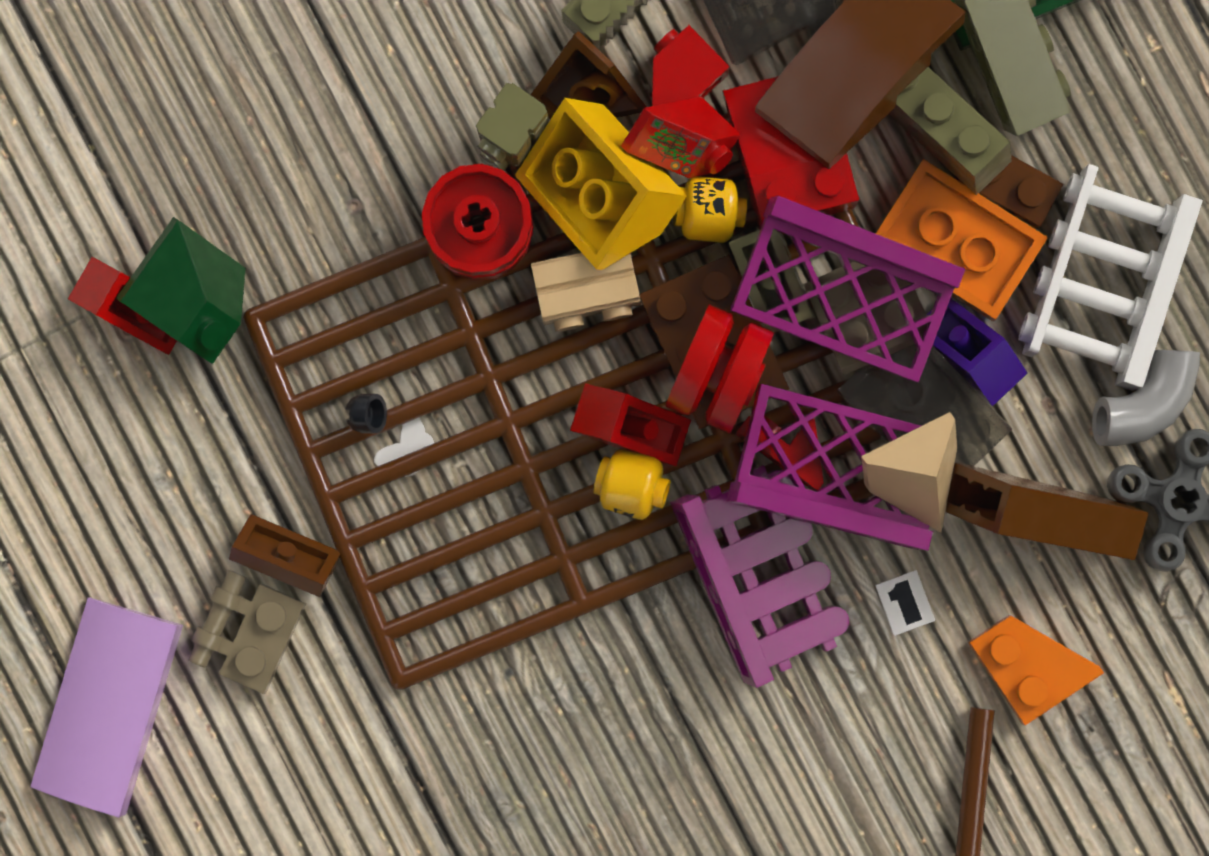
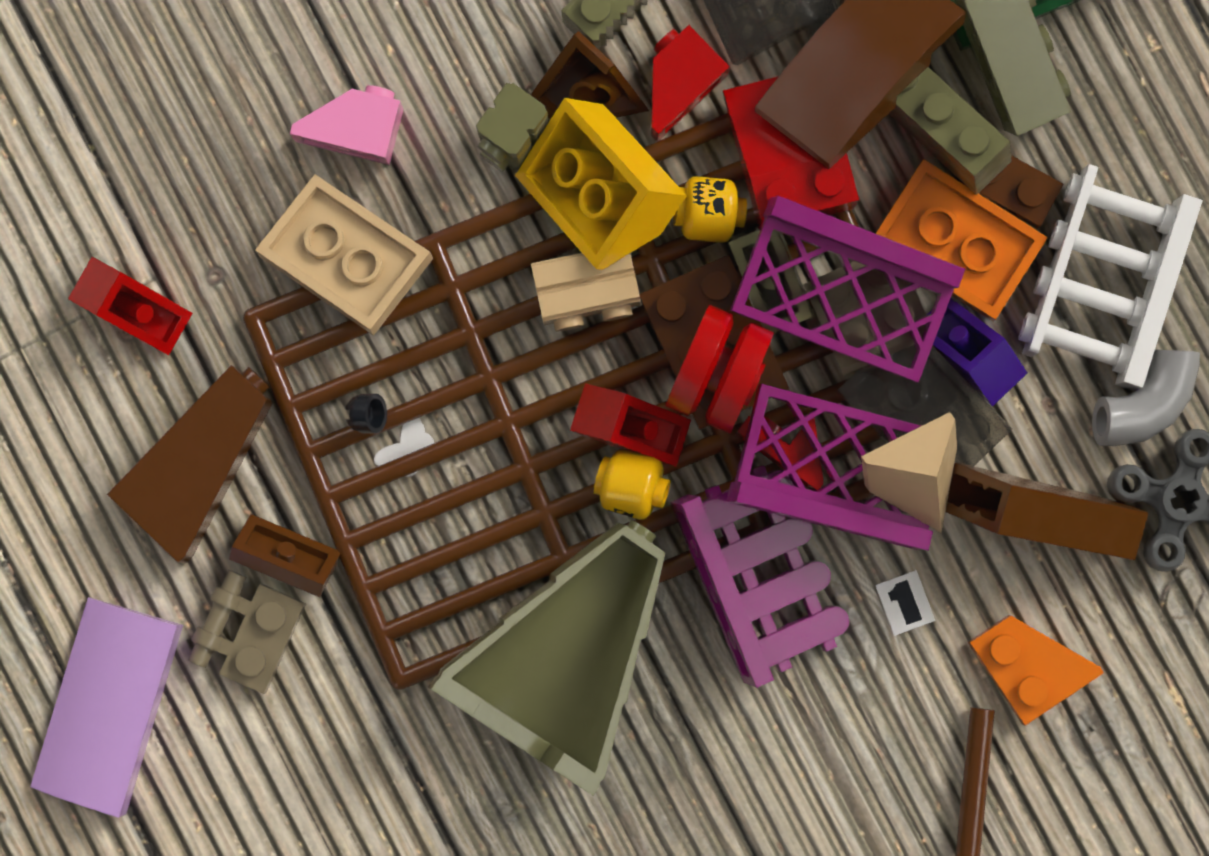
dark green slope [116,217,246,364] -> none
red wheel [422,164,534,281] -> none
red slope [621,96,741,178] -> none
none -> reddish brown slope [107,365,273,563]
none -> tan plate [255,174,433,336]
none -> bright pink slope [290,85,404,165]
none -> olive cone [428,520,665,796]

